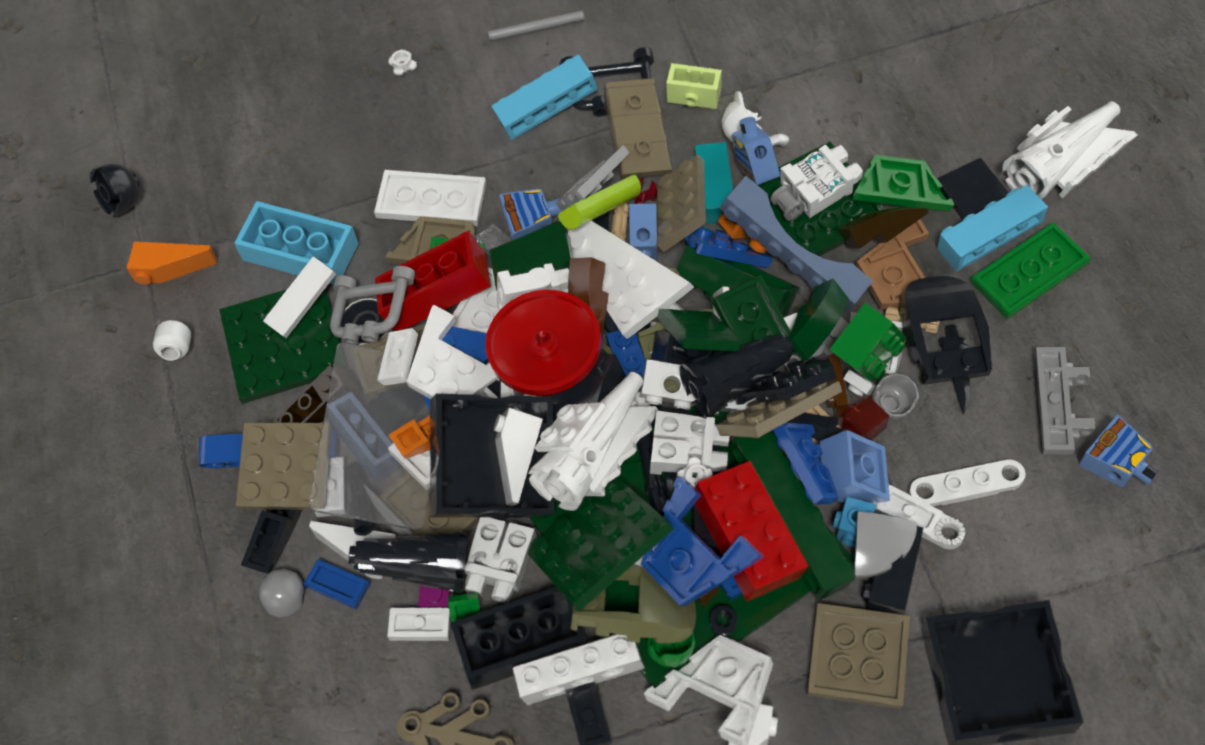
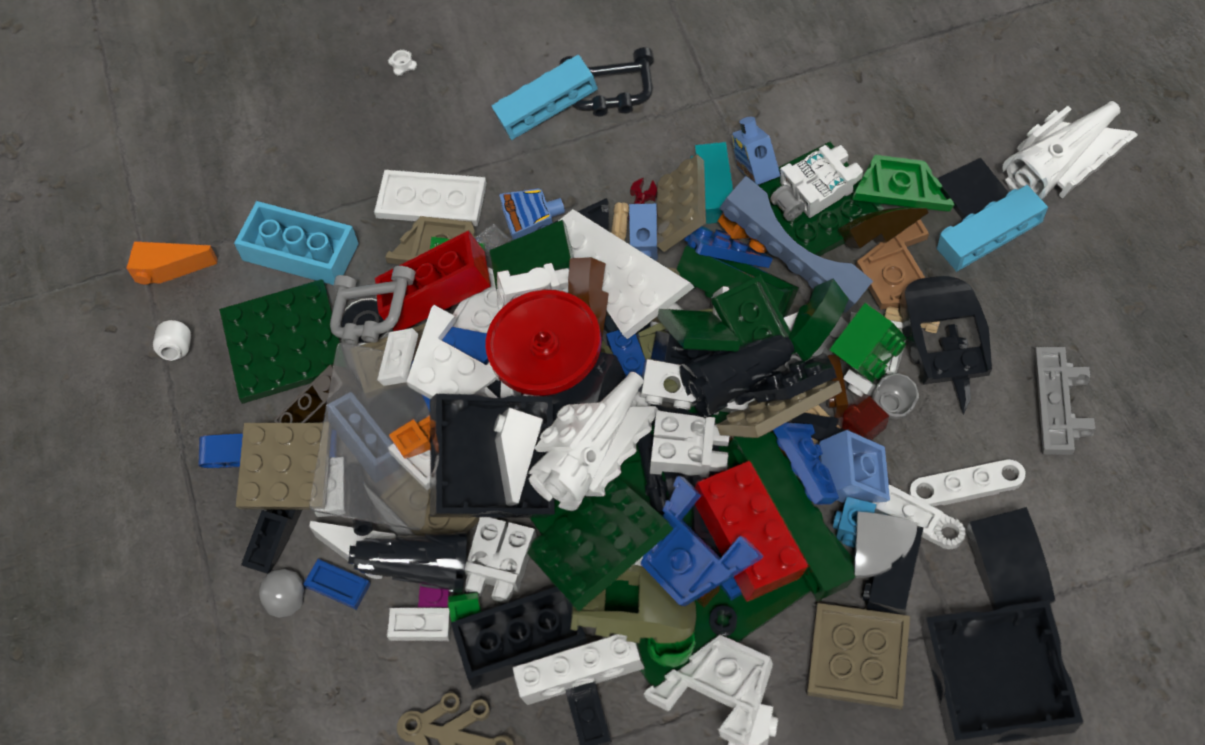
black cylinder [90,164,140,217] -> none
white tile [263,256,336,338] -> none
light grey bar [488,11,584,41] -> none
light grey wing [556,145,629,211] -> none
lime brick [558,174,641,229] -> none
dark tan container [604,78,672,179] -> none
yellowish green brick [666,63,722,109] -> none
white plate [677,457,712,488] -> none
white piece [722,91,789,147] -> none
green tile [970,222,1091,320] -> none
torso [1079,415,1159,487] -> none
none -> black slope [966,507,1055,611]

